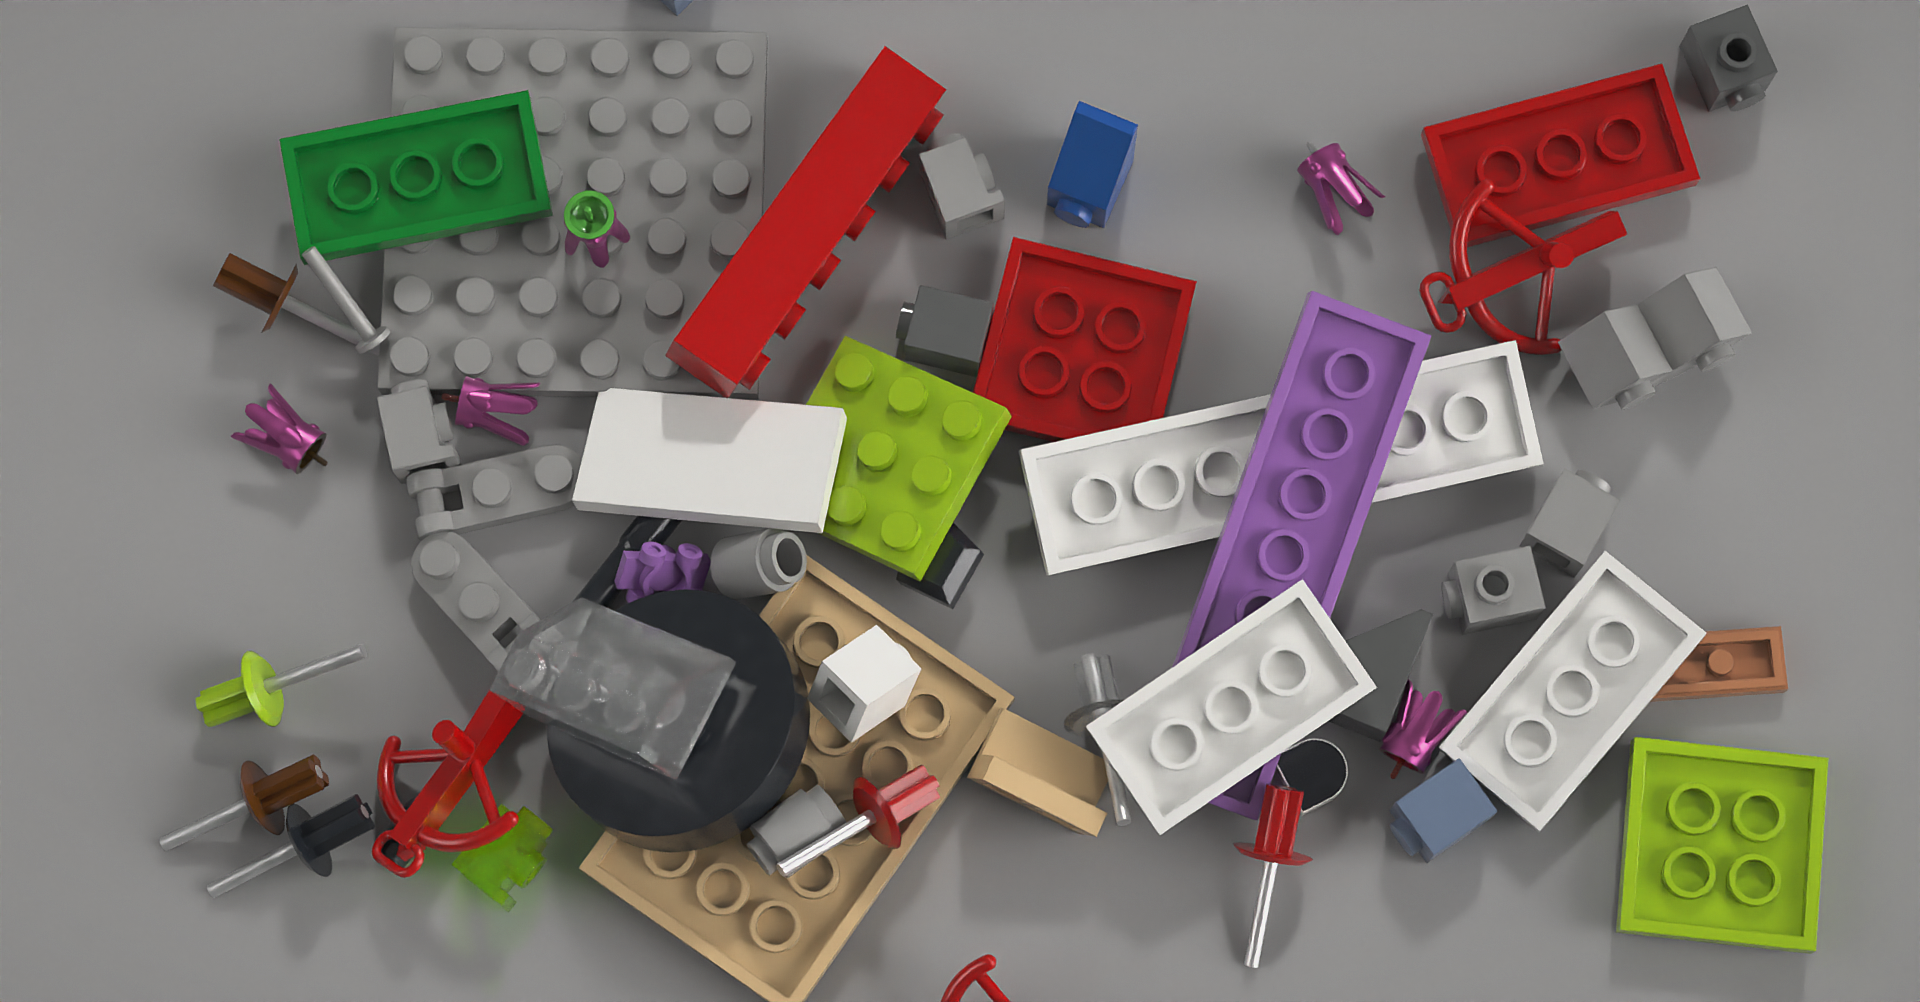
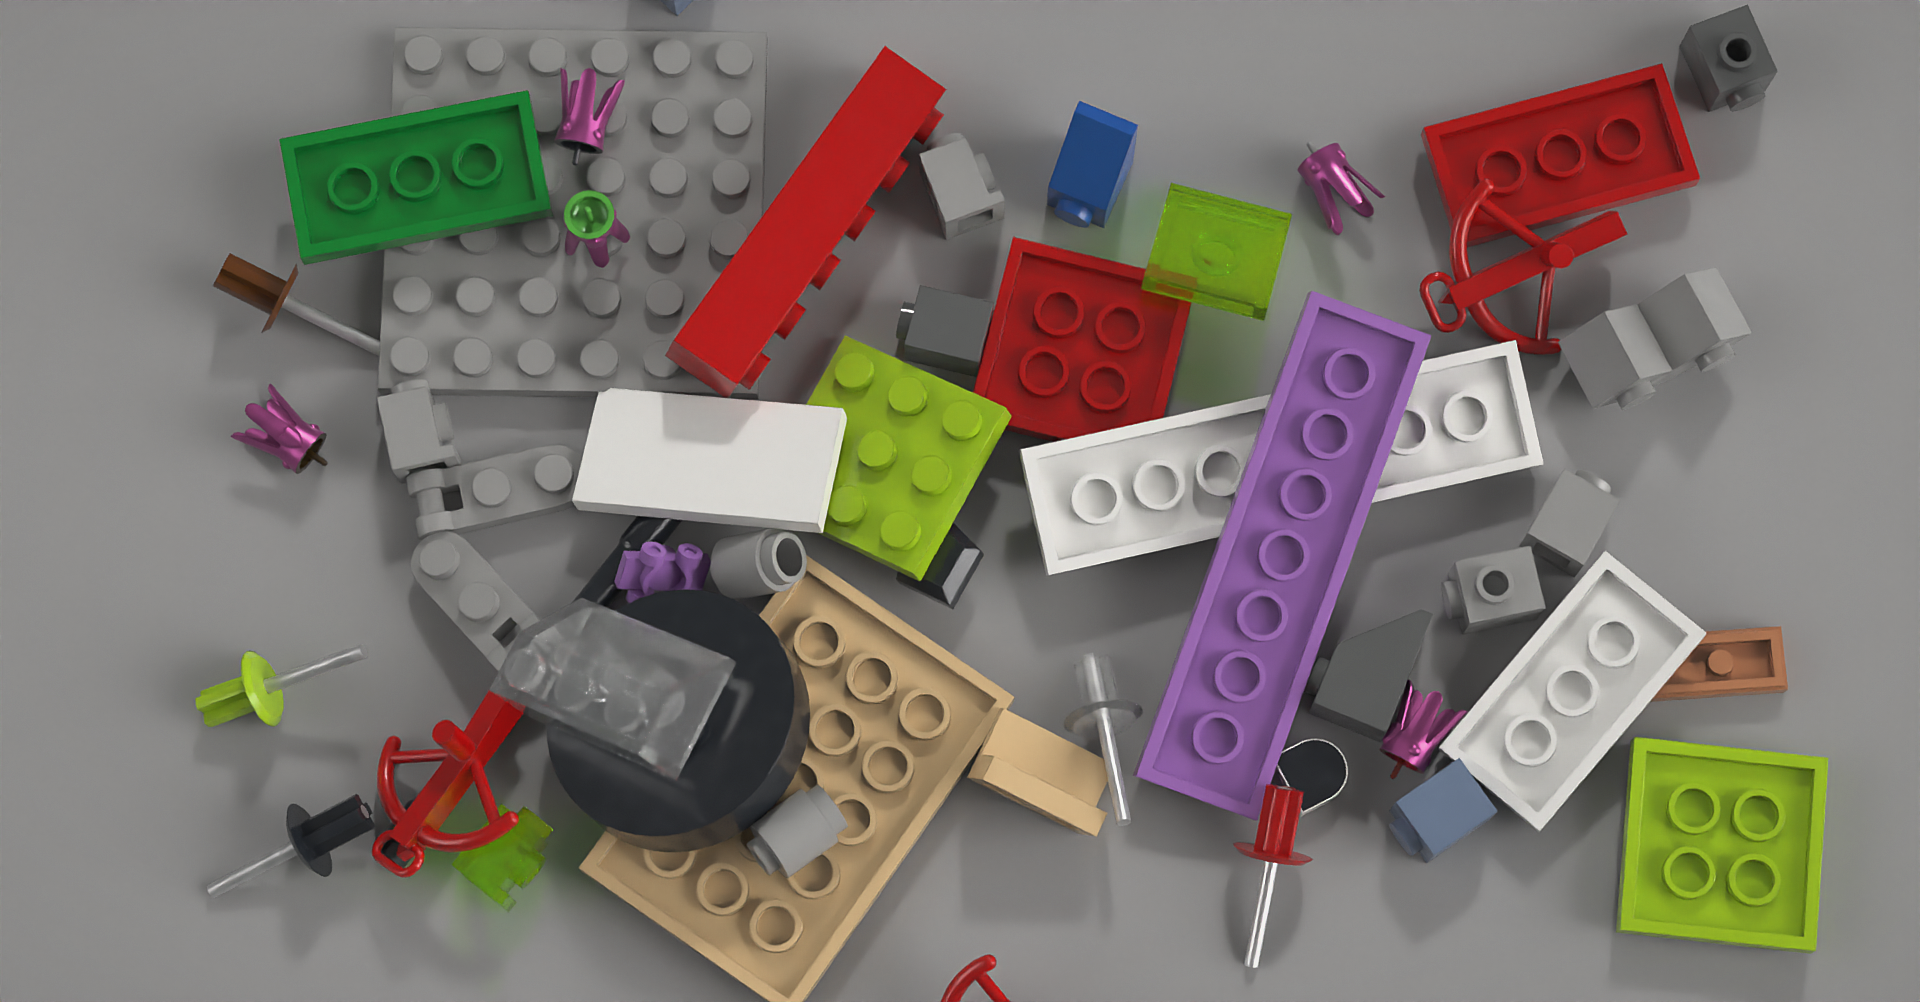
reddish brown piece [160,754,329,851] -> none
light grey pin [302,246,390,354] -> none
flat silver piece [441,376,540,446] -> none
red piece [776,765,941,877] -> none
white brick [807,625,921,743] -> none
white plate [1086,579,1377,835] -> none
none -> flat silver piece [554,68,625,166]
none -> clear neon green tile [1141,183,1292,321]

